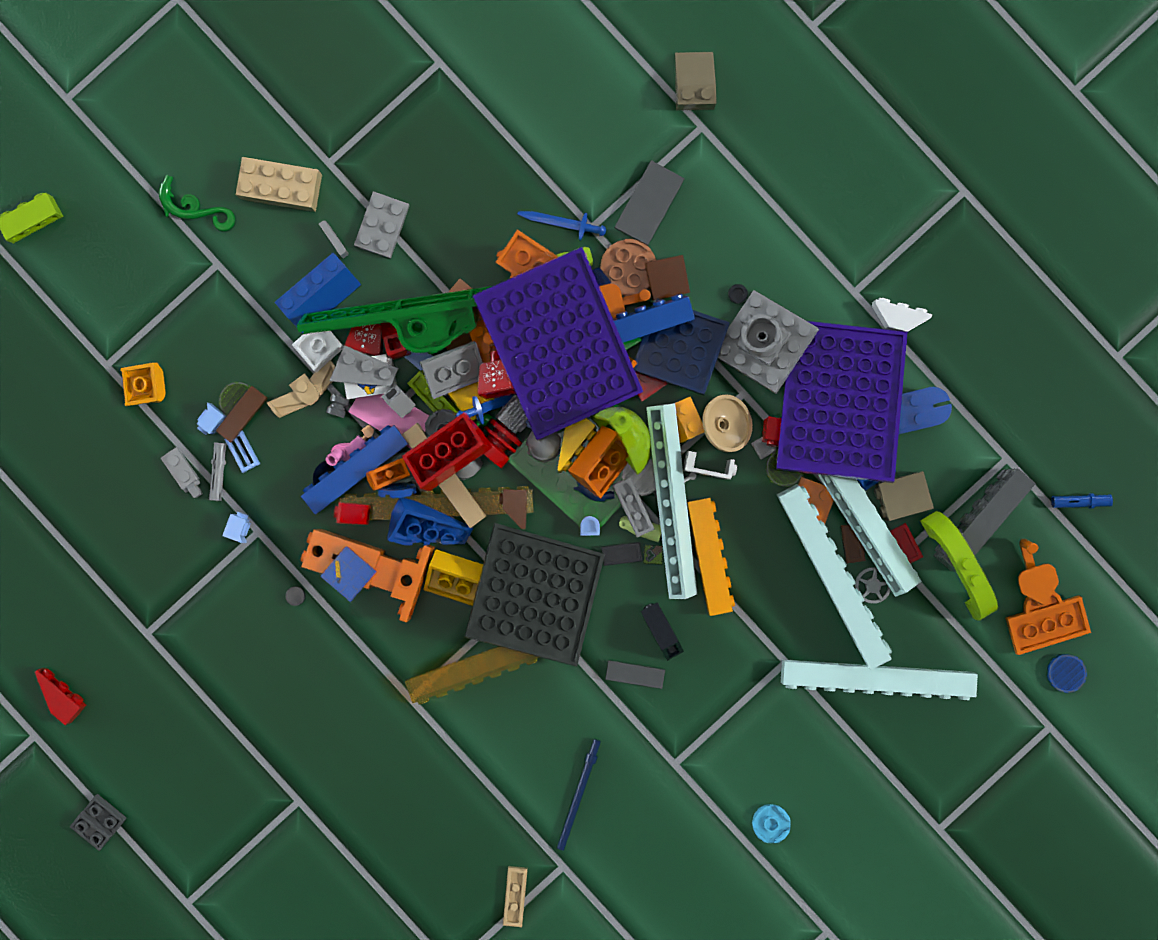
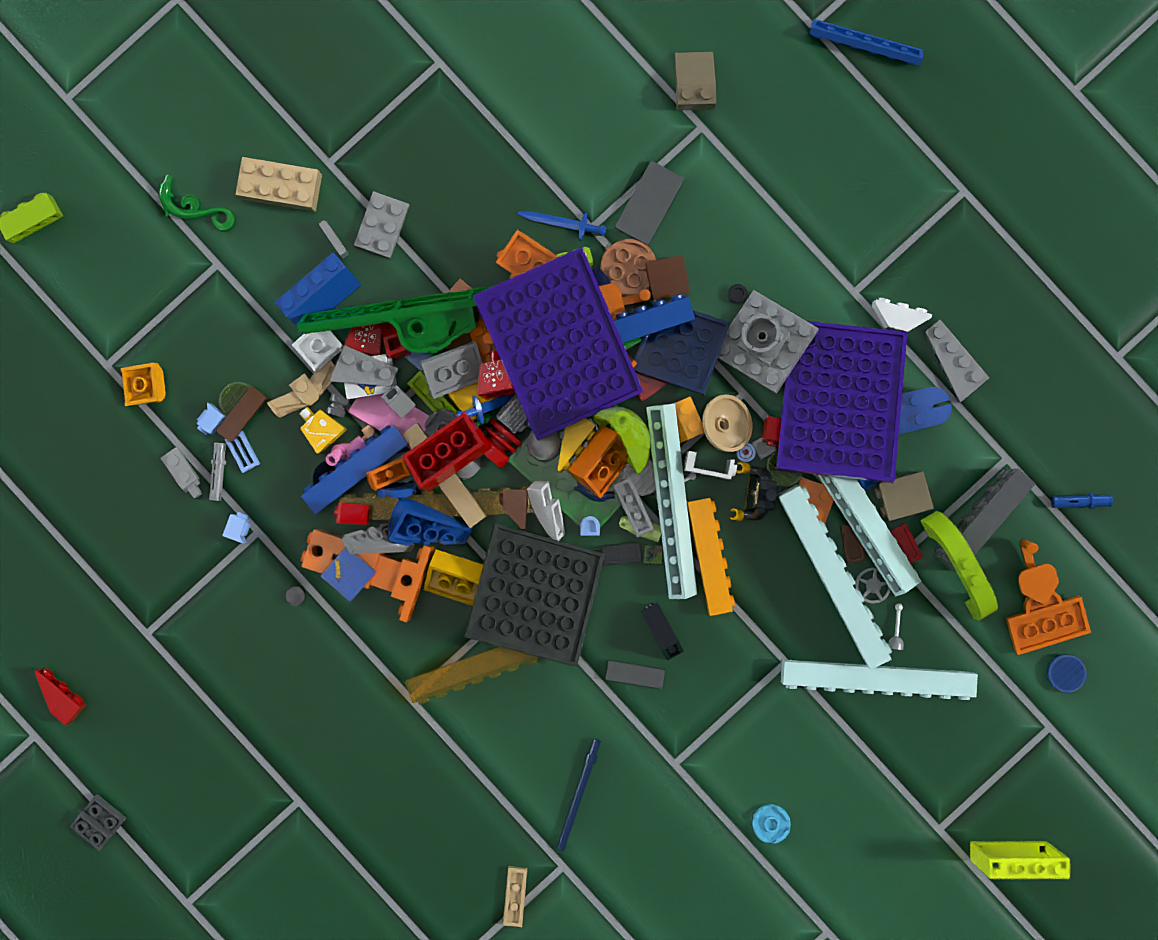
none -> yellow torso [299,407,347,454]
none -> light grey wing [341,523,415,554]
none -> white slope [527,481,565,541]
none -> black torso [730,462,778,521]
none -> light blue tile [736,443,756,462]
none -> blue plate [810,19,923,65]
none -> hinge [888,603,904,650]
none -> light grey wing [924,320,989,403]
none -> neon yellow window [970,841,1070,879]

